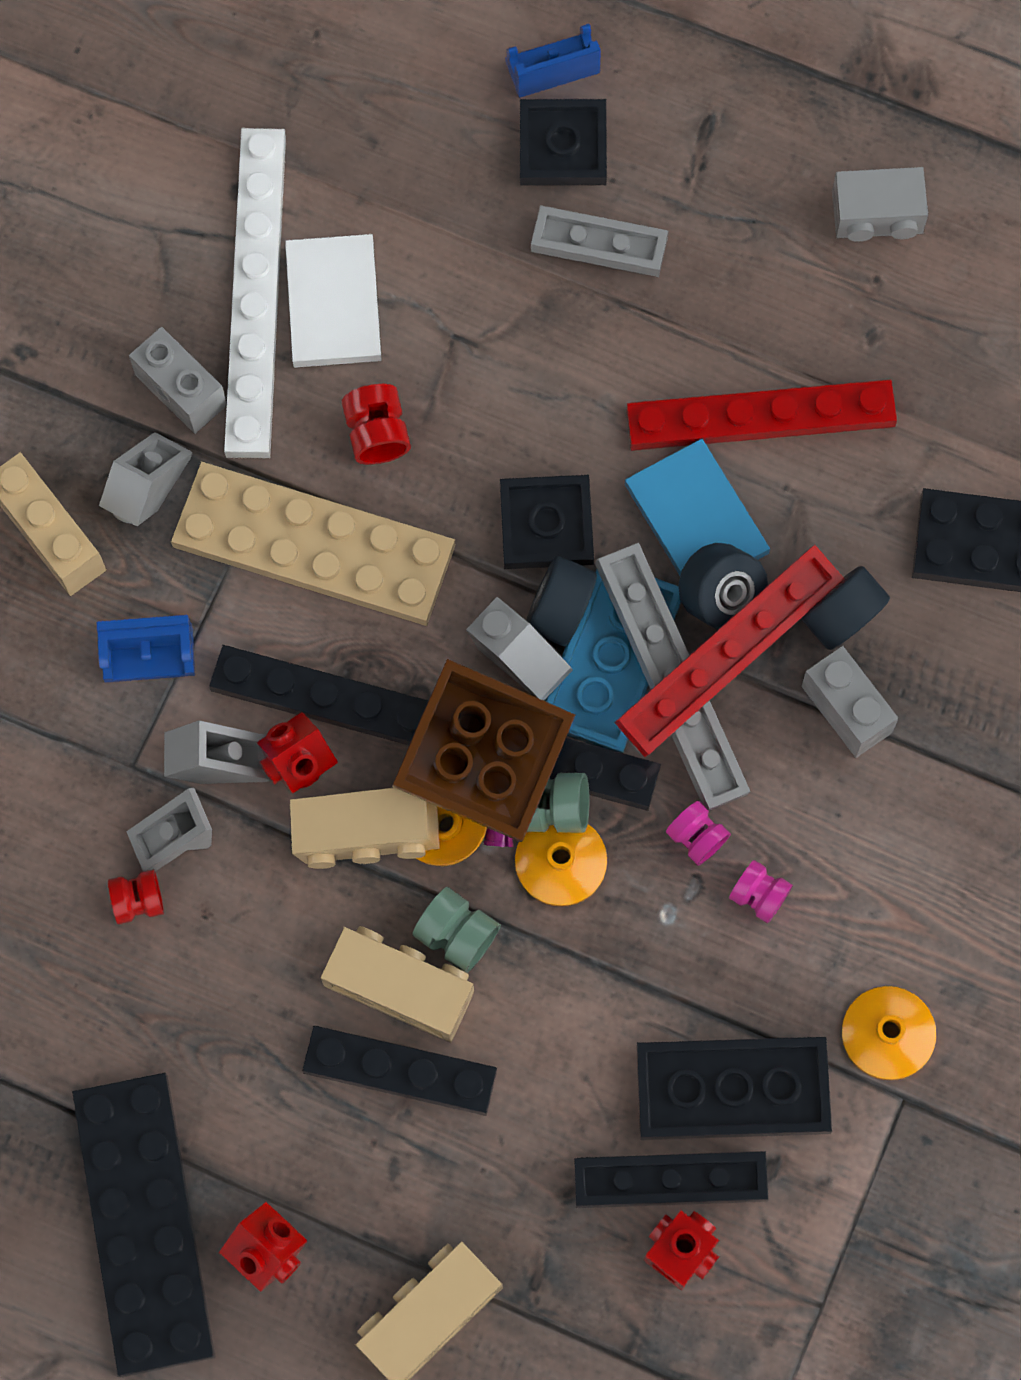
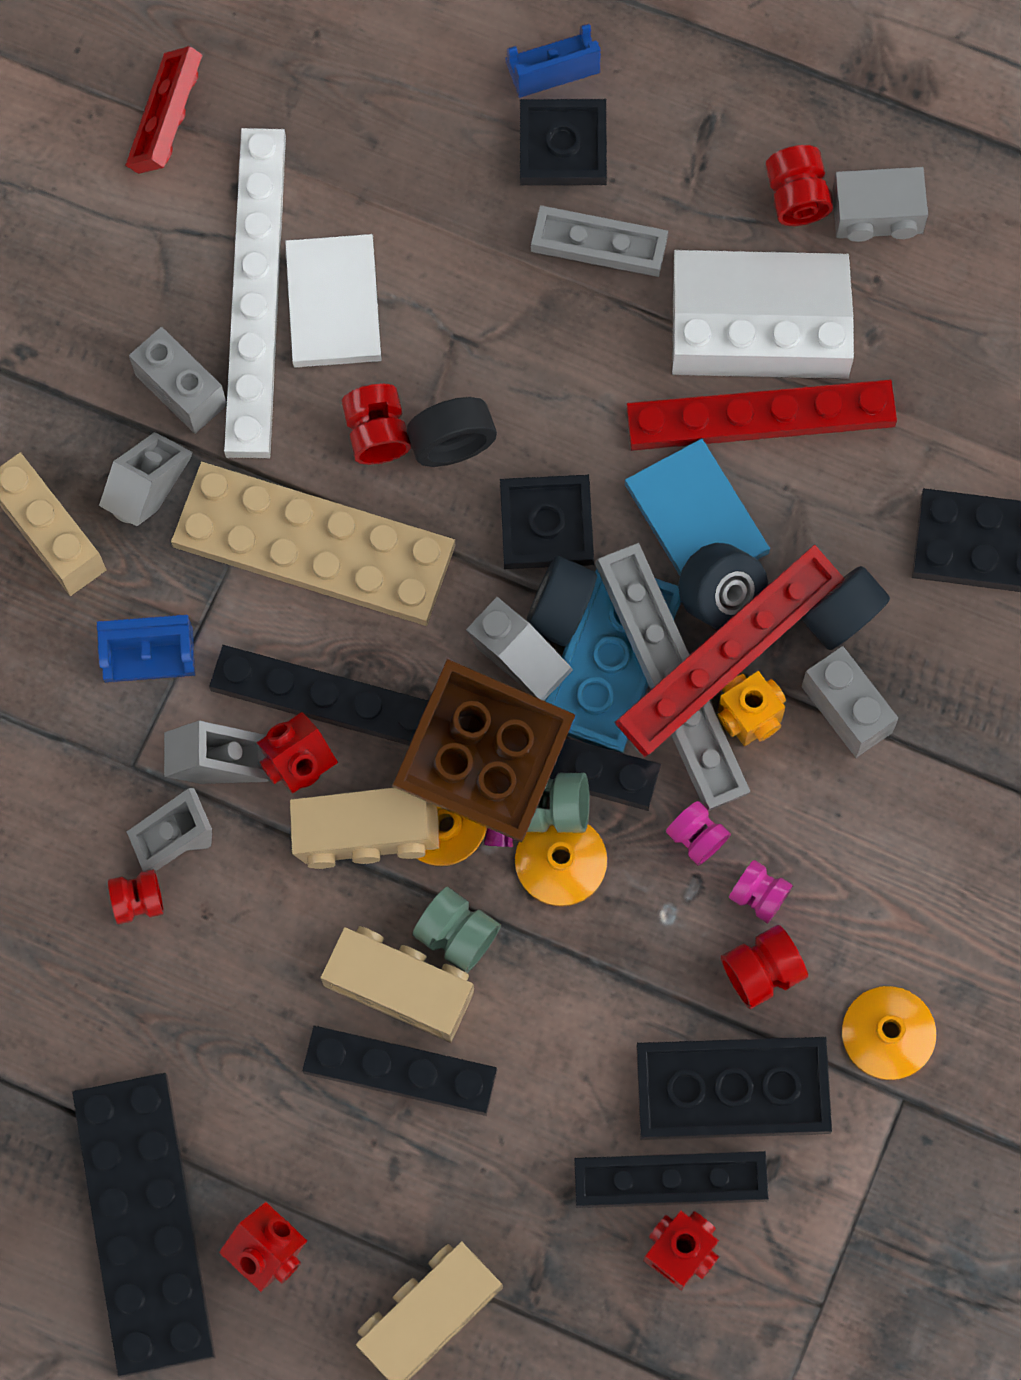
none -> red plate [125,46,202,174]
none -> black tyre [407,397,497,467]
none -> white slope [672,250,854,379]
none -> light orange brick [717,671,786,747]
none -> red wheel [720,924,808,1010]
none -> red wheel [765,145,833,226]

